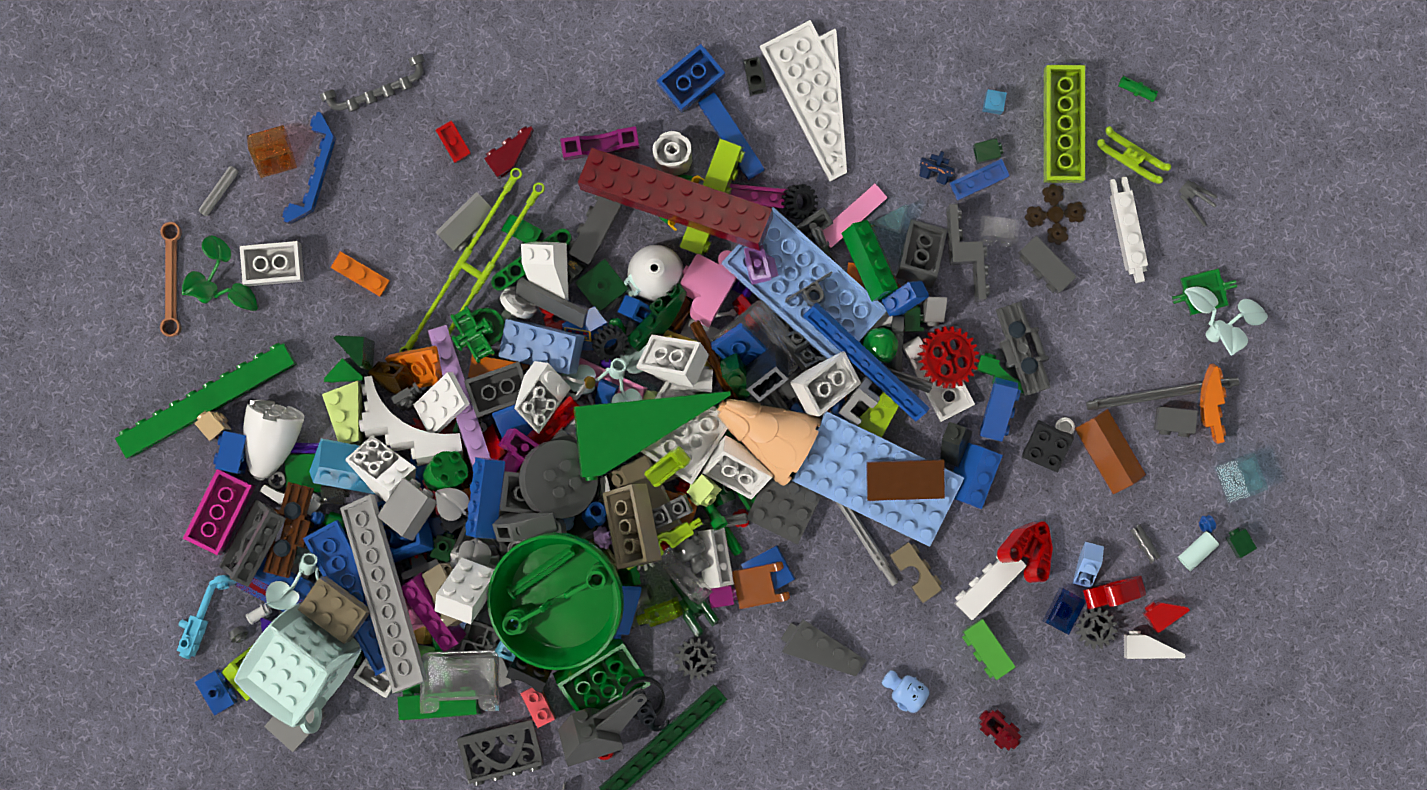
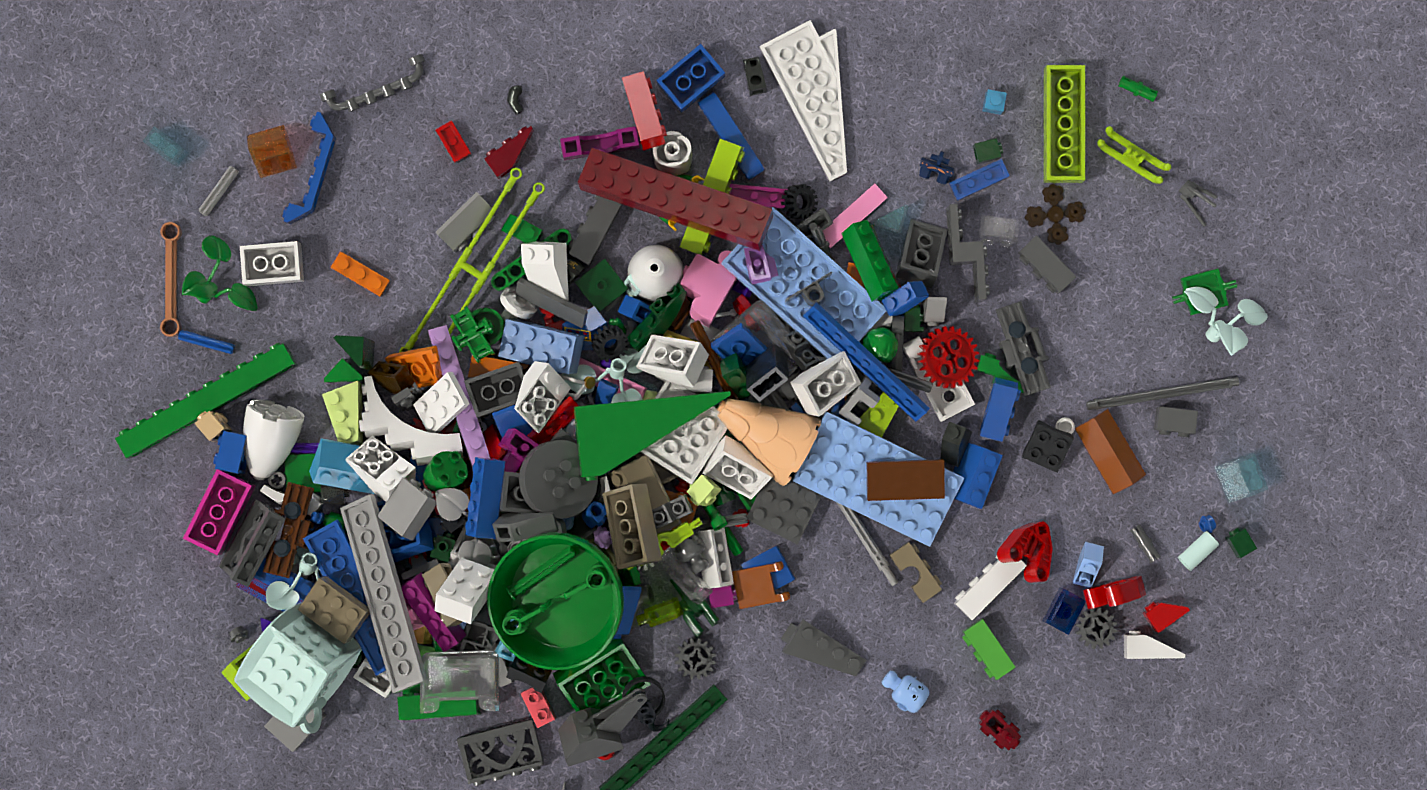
medium azure piece [177,575,237,659] -> none
blue brick [195,669,238,715] -> none
white pin [246,603,272,625] -> none
lime animal [644,446,691,487] -> none
white hinge [1110,177,1148,283] -> none
orange slope [1200,363,1227,444] -> none
none -> clear light blue brick [143,126,189,167]
none -> blue axle [178,330,235,354]
none -> pearl dark grey arm [507,85,523,115]
none -> brick [622,71,667,150]

